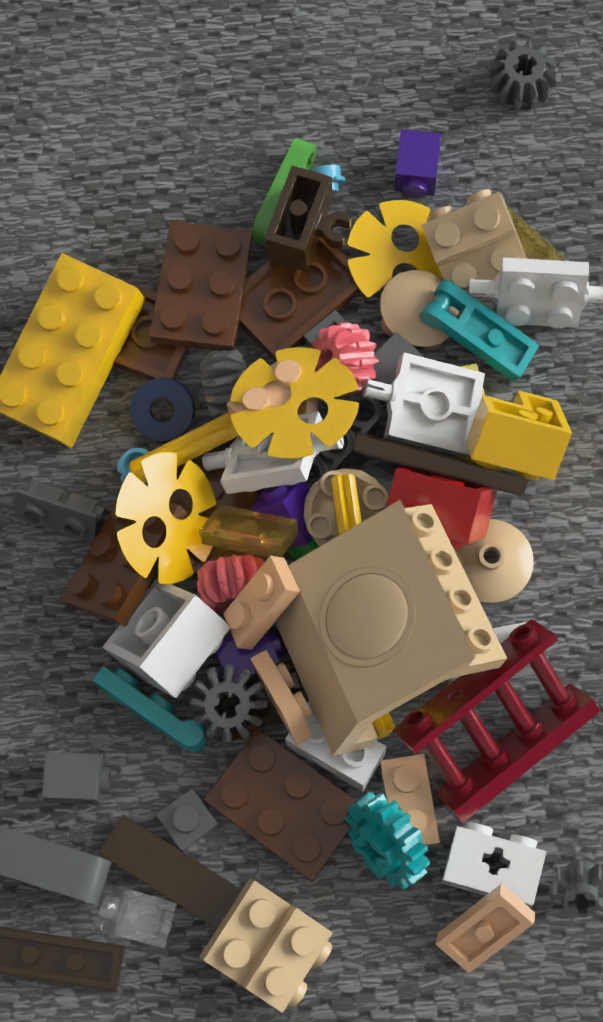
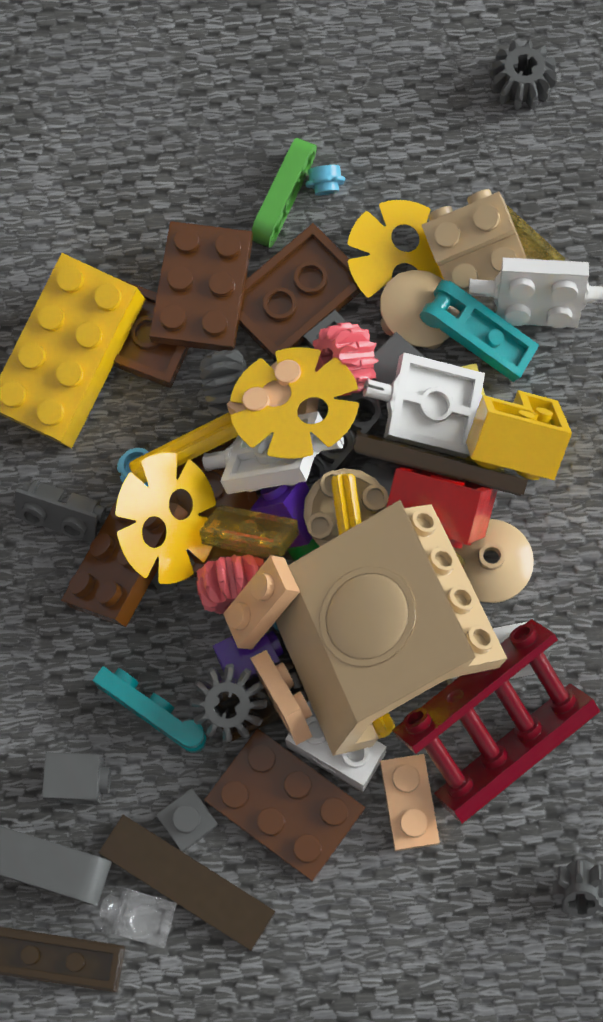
white brick [102,578,230,698] -> none
dark blue piece [131,377,195,441] -> none
tan plate [199,878,333,1013] -> none
dark brown brick [264,165,351,272] -> none
teal gear [345,791,430,889] -> none
dark purple brick [394,129,442,198] -> none
light nougat plate [436,883,535,973] -> none
white brick [441,822,547,908] -> none

